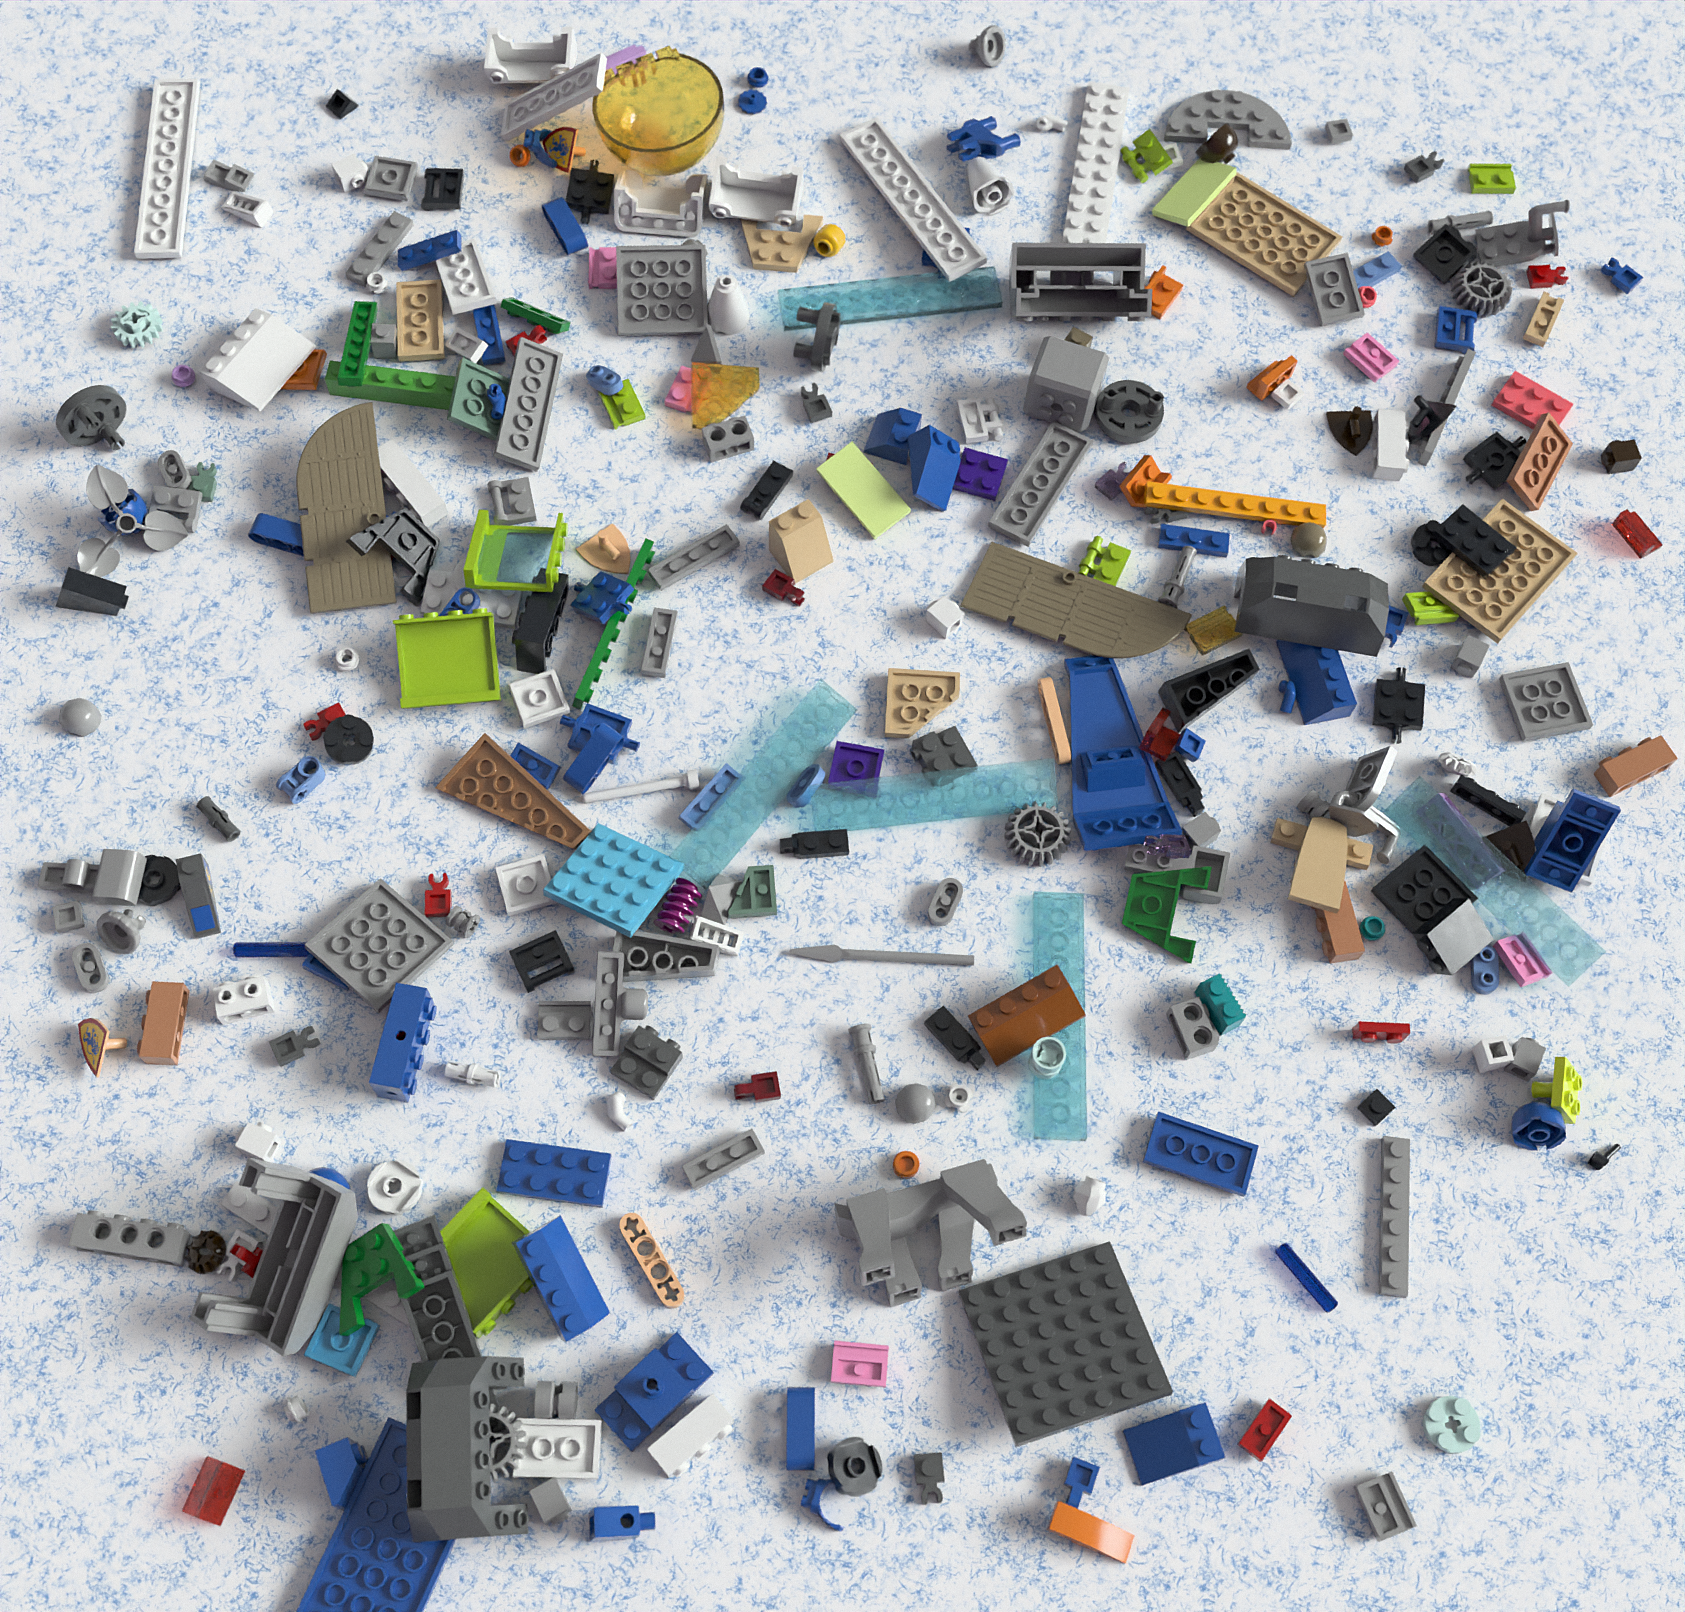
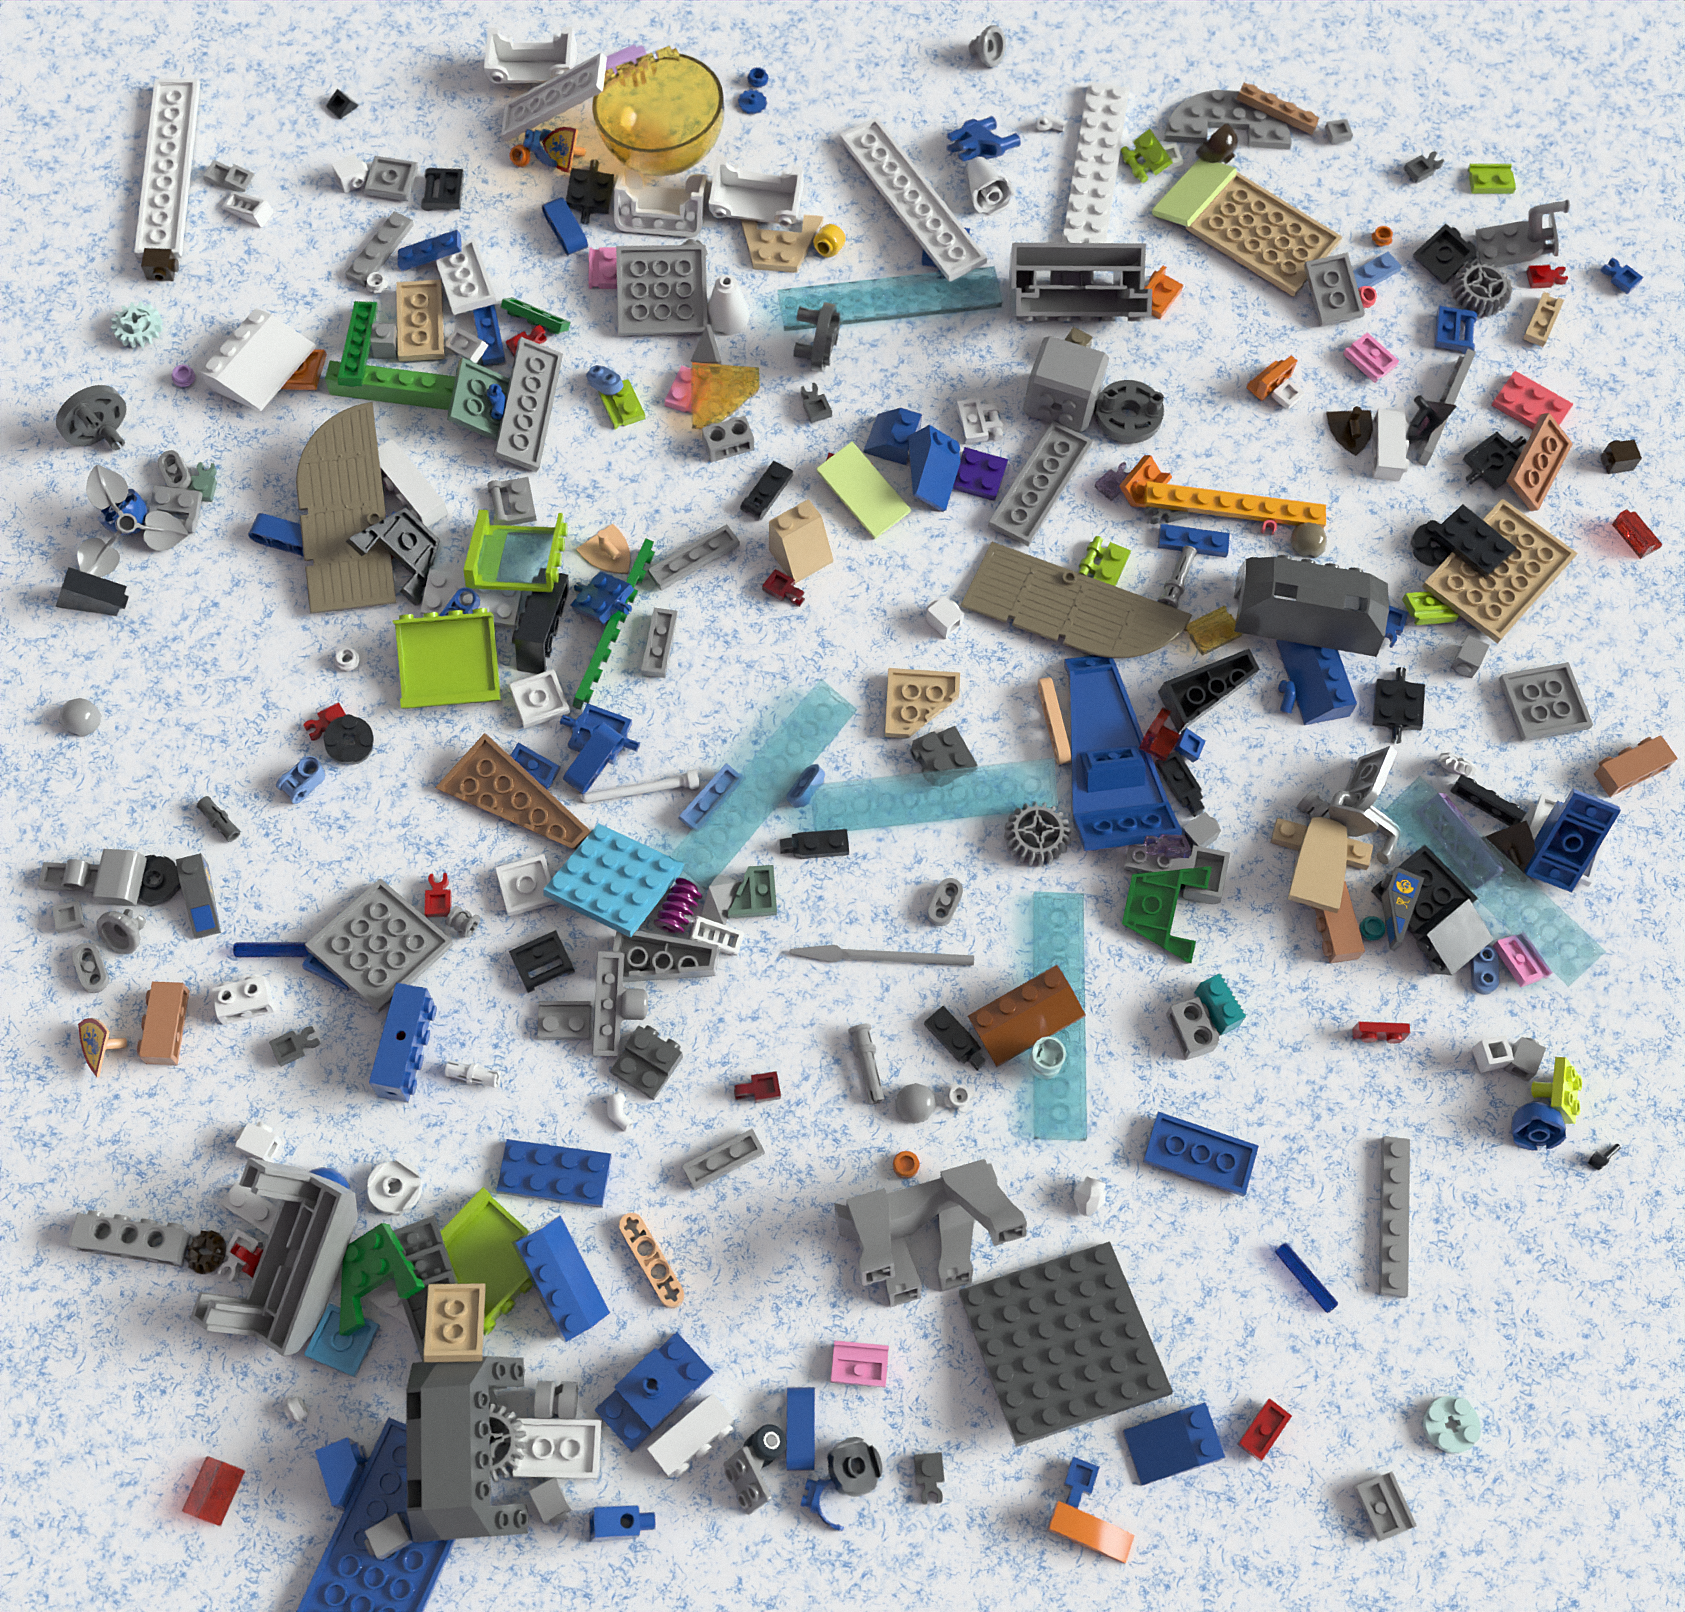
dark purple plate [827,741,885,797] -> none
black plate [1357,1089,1396,1127] -> none
light grey pin [1428,210,1493,234] -> none
none -> dark brown brick [141,248,179,282]
none -> light grey brick [364,1513,413,1560]
none -> tan plate [424,1284,485,1362]
none -> light grey plate [723,1424,787,1515]
none -> medium nougat plate [1236,82,1319,135]
none -> slope [1381,867,1424,952]

